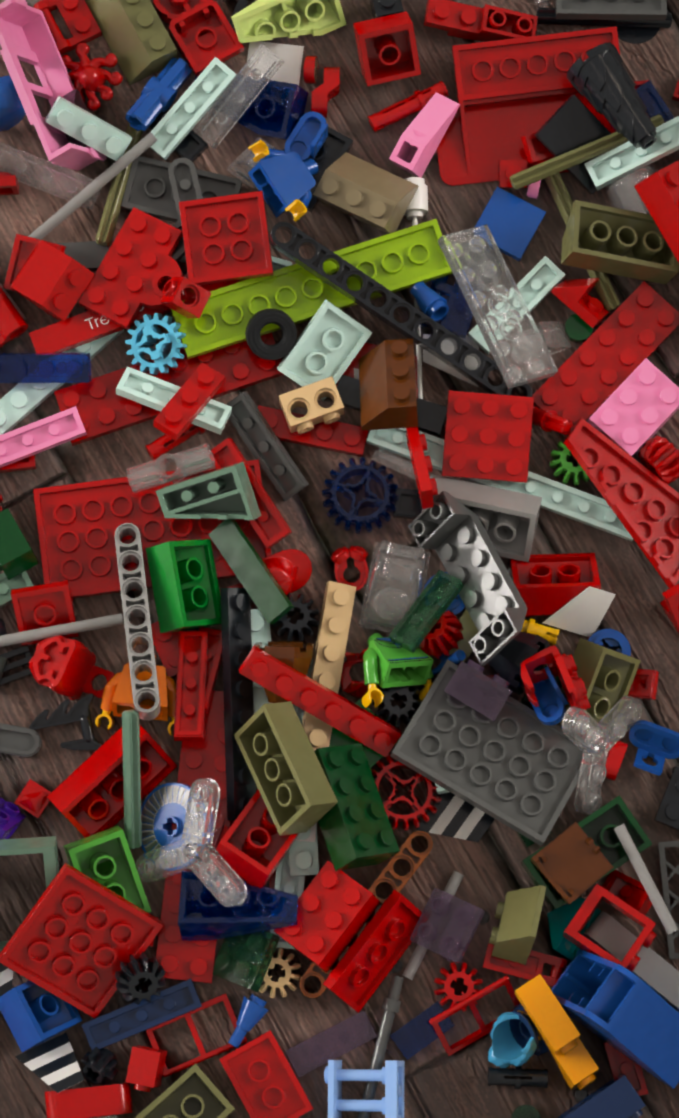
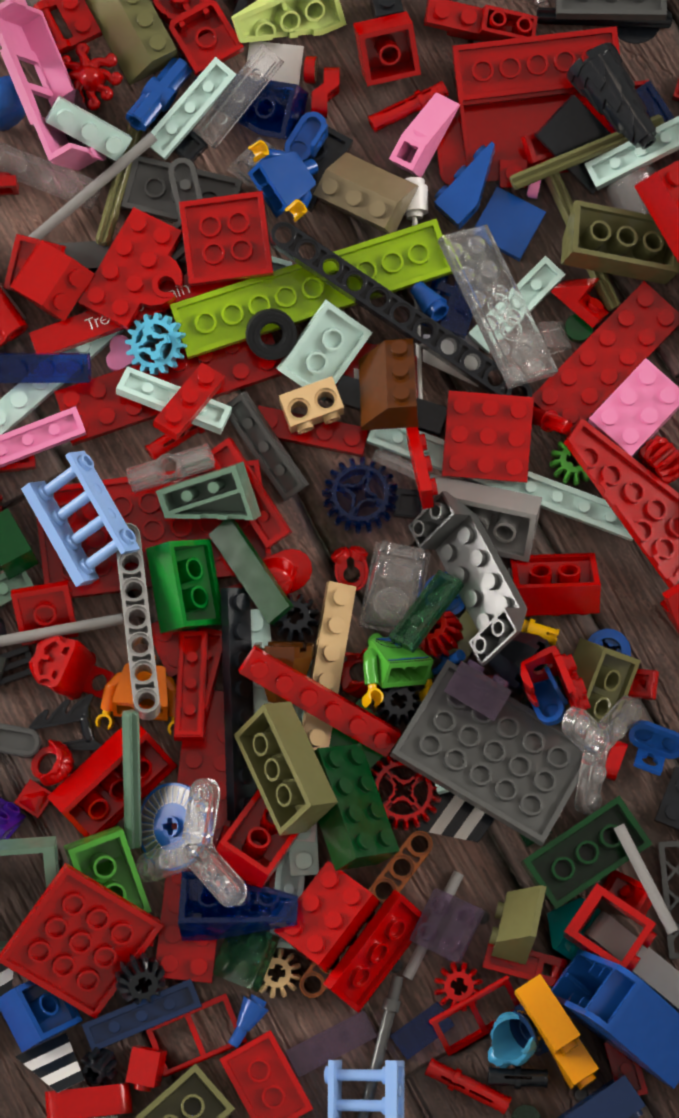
red brick [160,277,211,318] -> none
reddish brown piece [530,822,614,905] -> none
white sticker [543,586,616,638] -> none
none -> light blue fence [21,451,140,587]
none -> red piece [31,739,75,786]
none -> bright pink tile [106,335,135,372]
none -> red pin [424,1058,512,1115]
none -> blue slope [434,141,495,230]

